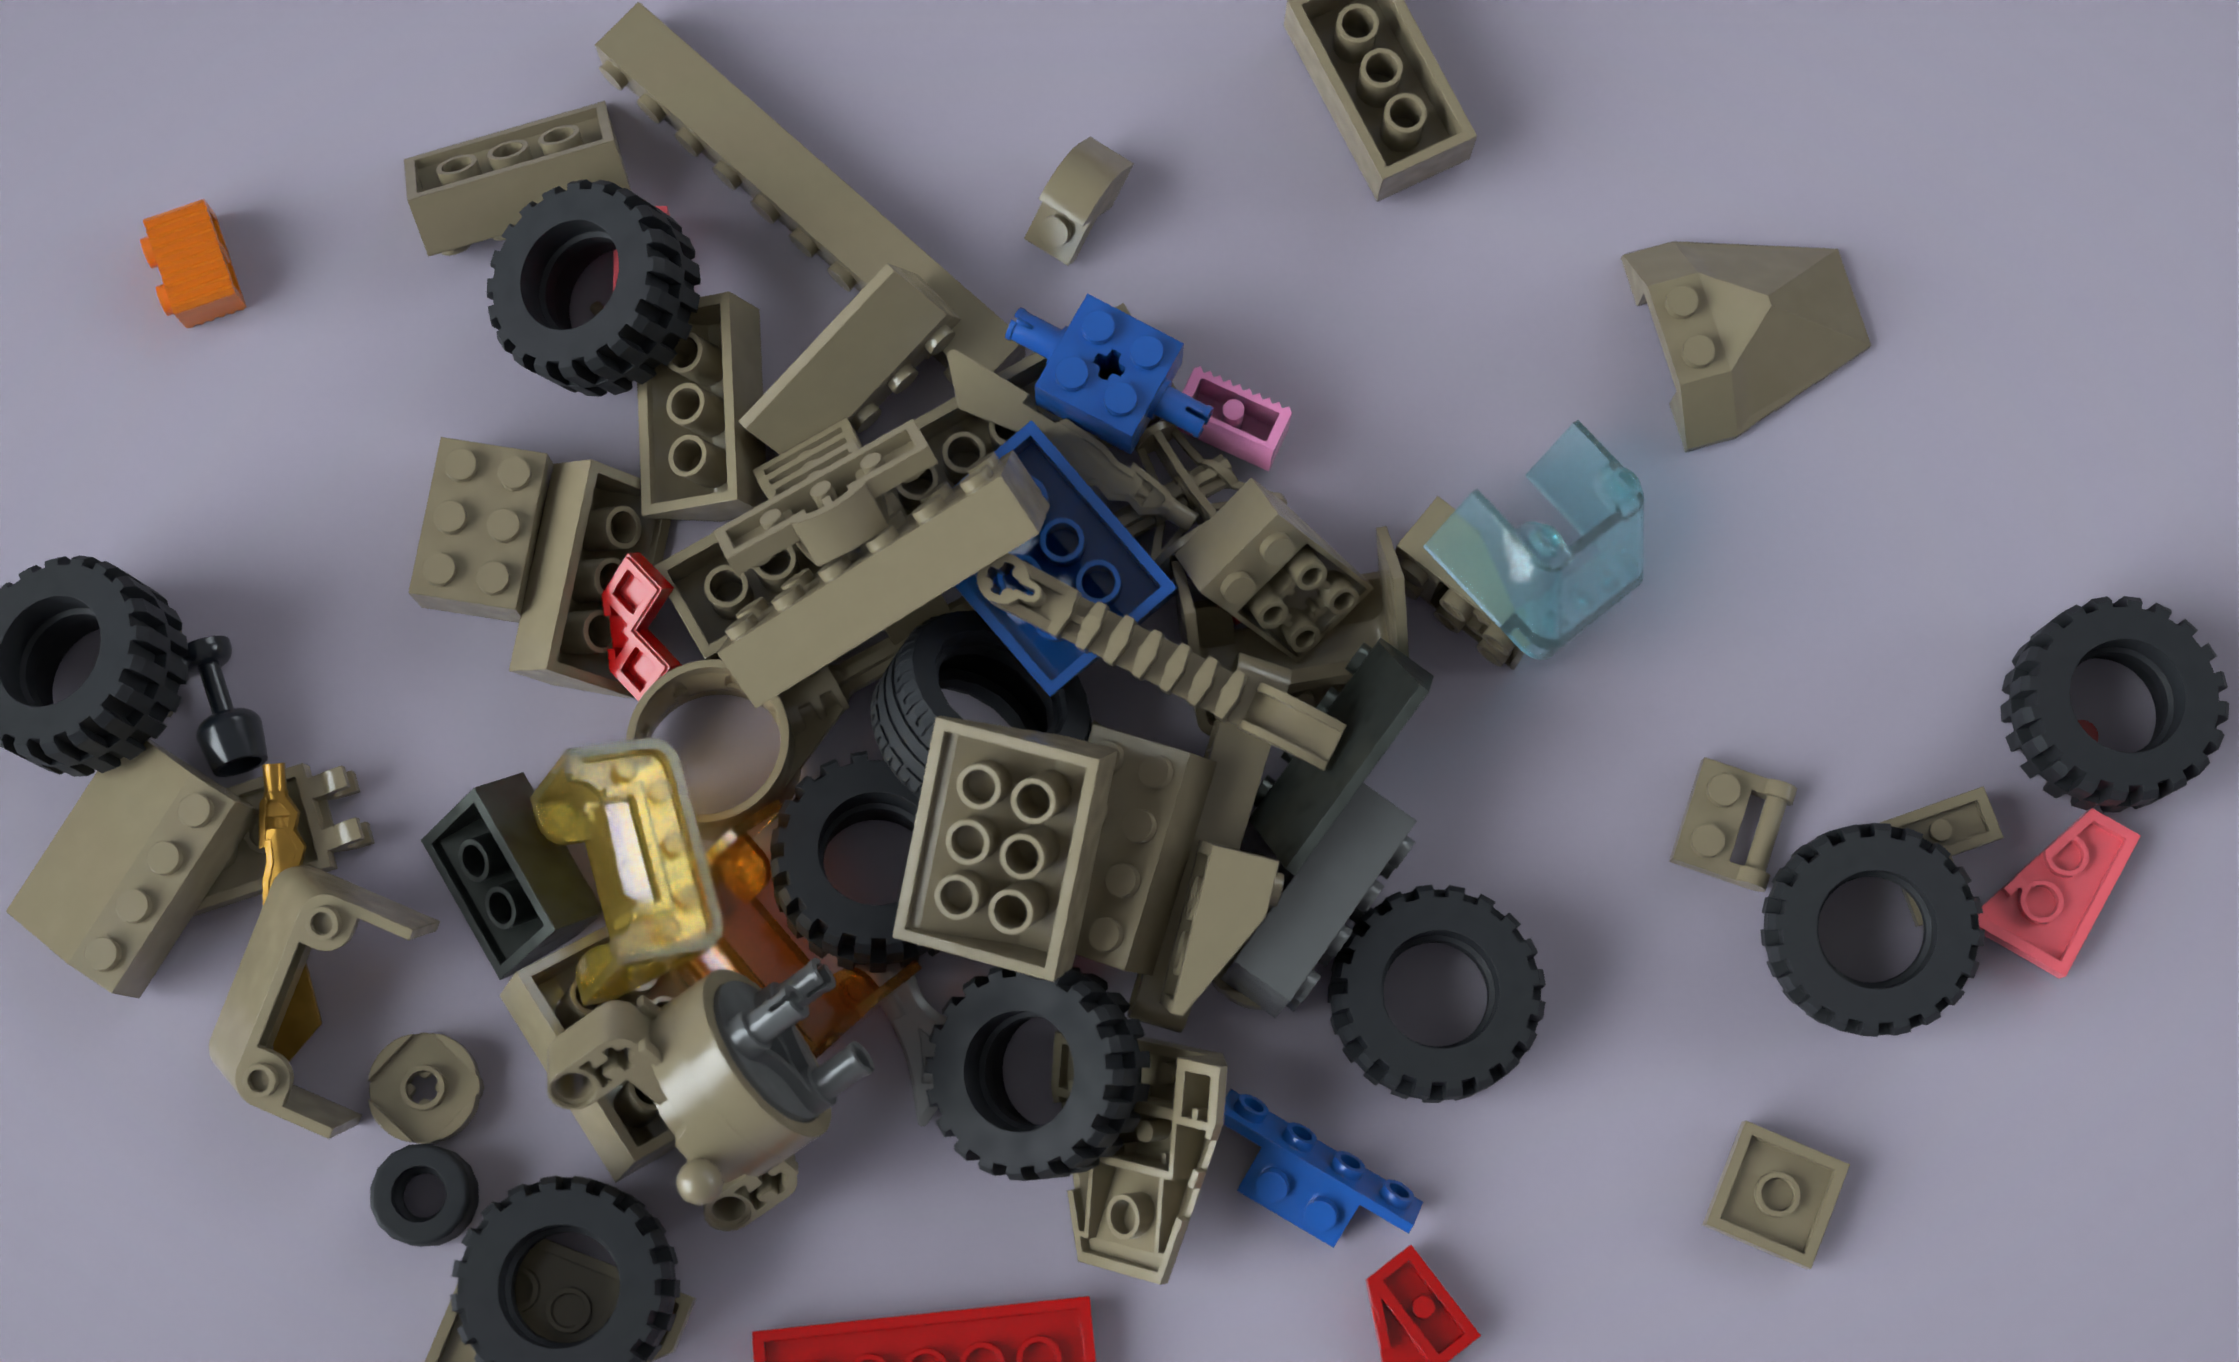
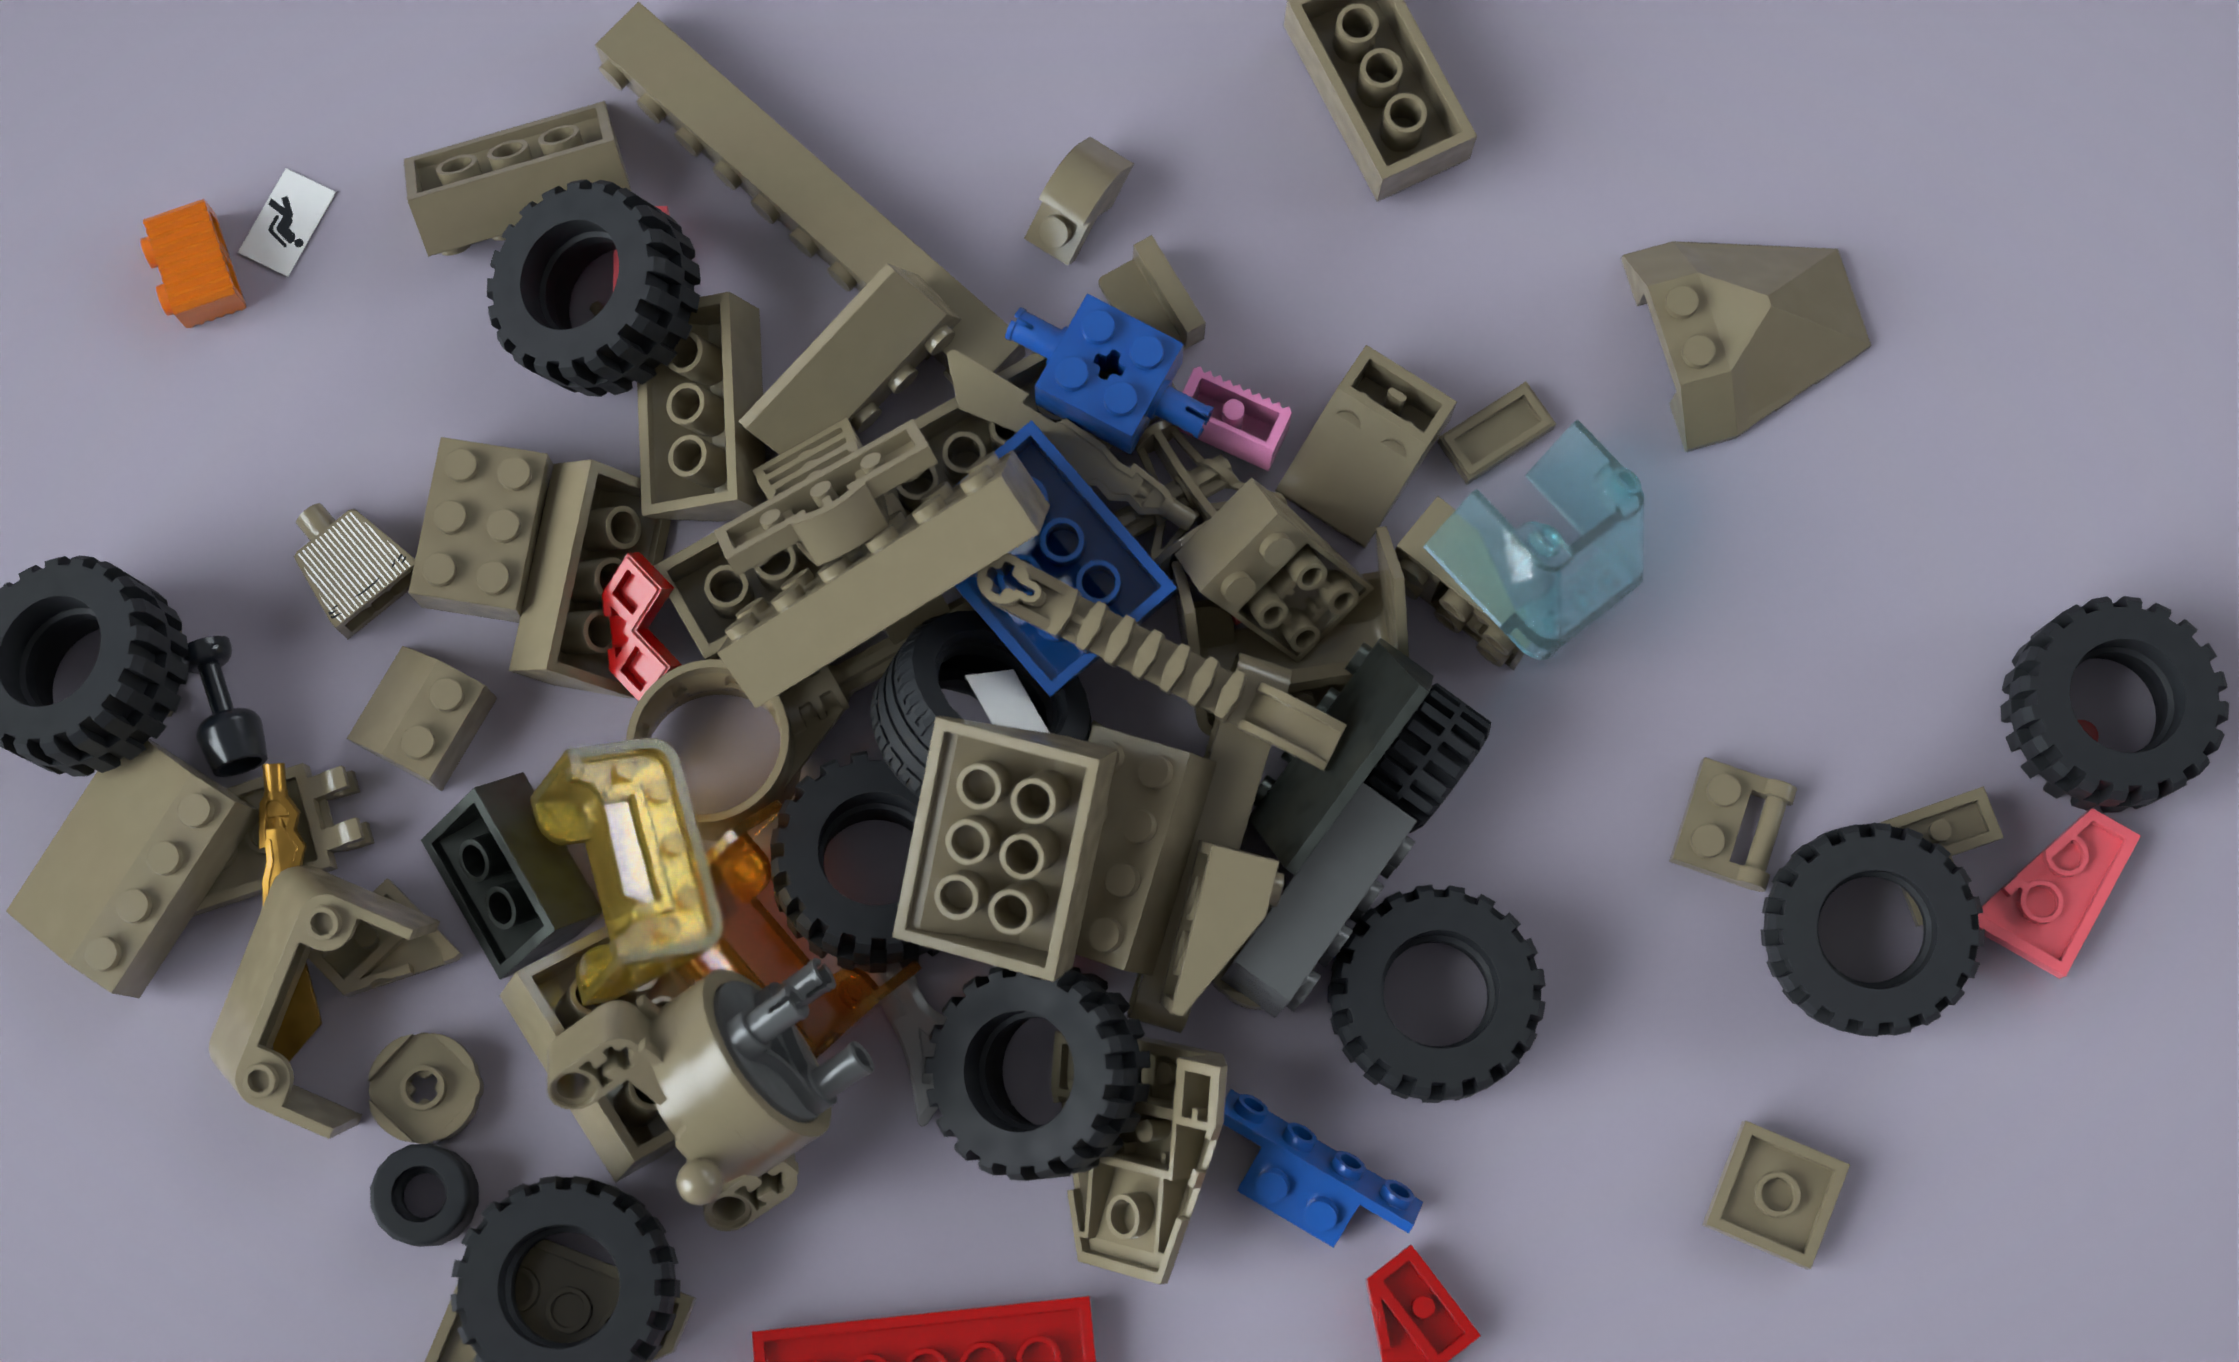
none -> white sticker [237,168,336,277]
none -> dark tan torso [294,503,415,639]
none -> dark tan wing [308,878,463,997]
none -> dark tan slope [346,646,497,791]
none -> white sticker [965,669,1049,733]
none -> dark tan panel [1099,235,1206,351]
none -> dark tan slope [1275,345,1457,548]
none -> black tyre [1363,683,1491,833]
none -> dark tan tile [1437,382,1556,485]

